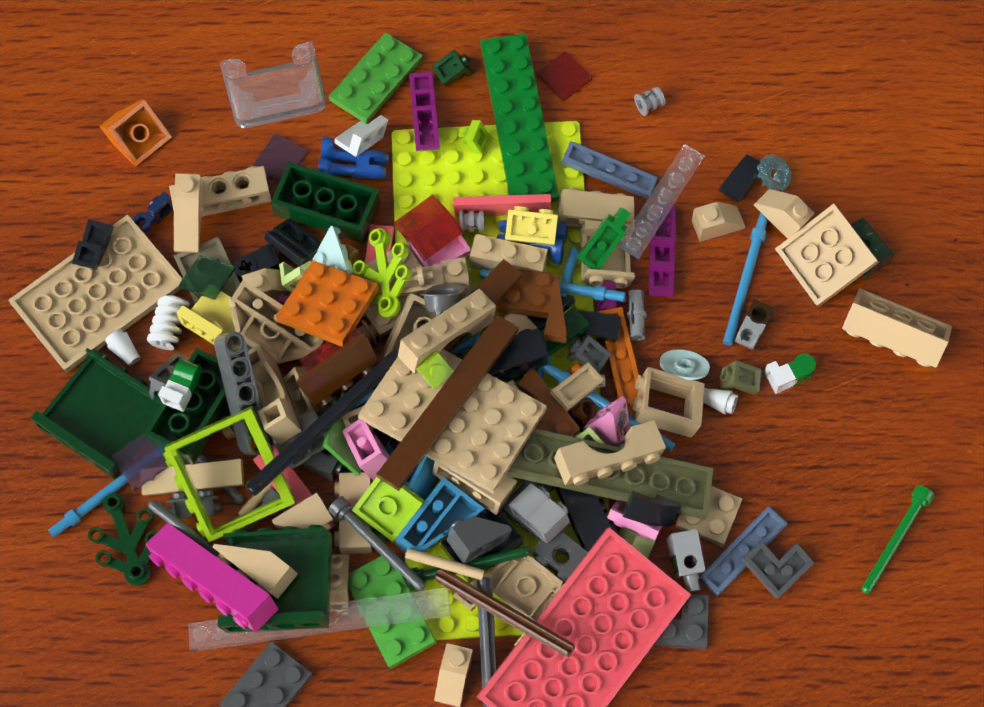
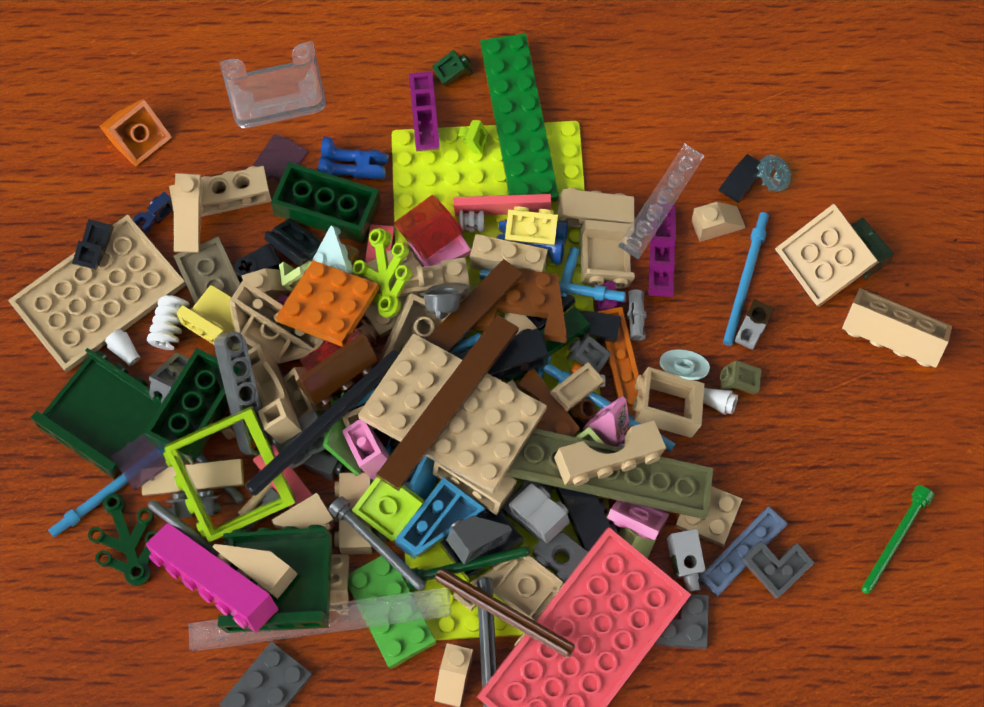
leg [158,359,202,412] -> none
clear green piece [179,255,235,300] -> none
bright green plate [329,32,423,124] -> none
white panel [334,115,388,157] -> none
tan arch [398,289,496,374] -> none
tan bar [405,548,485,580] -> none
lime plate [416,351,454,389] -> none
clear red piece [537,51,592,102] -> none
sand blue tile [561,141,659,200] -> none
green hinge [576,207,631,270] -> none
black slope [622,491,681,527] -> none
light grey bush [634,87,666,116] -> none
tan slope [754,189,814,238] -> none
leg [764,354,816,394] -> none

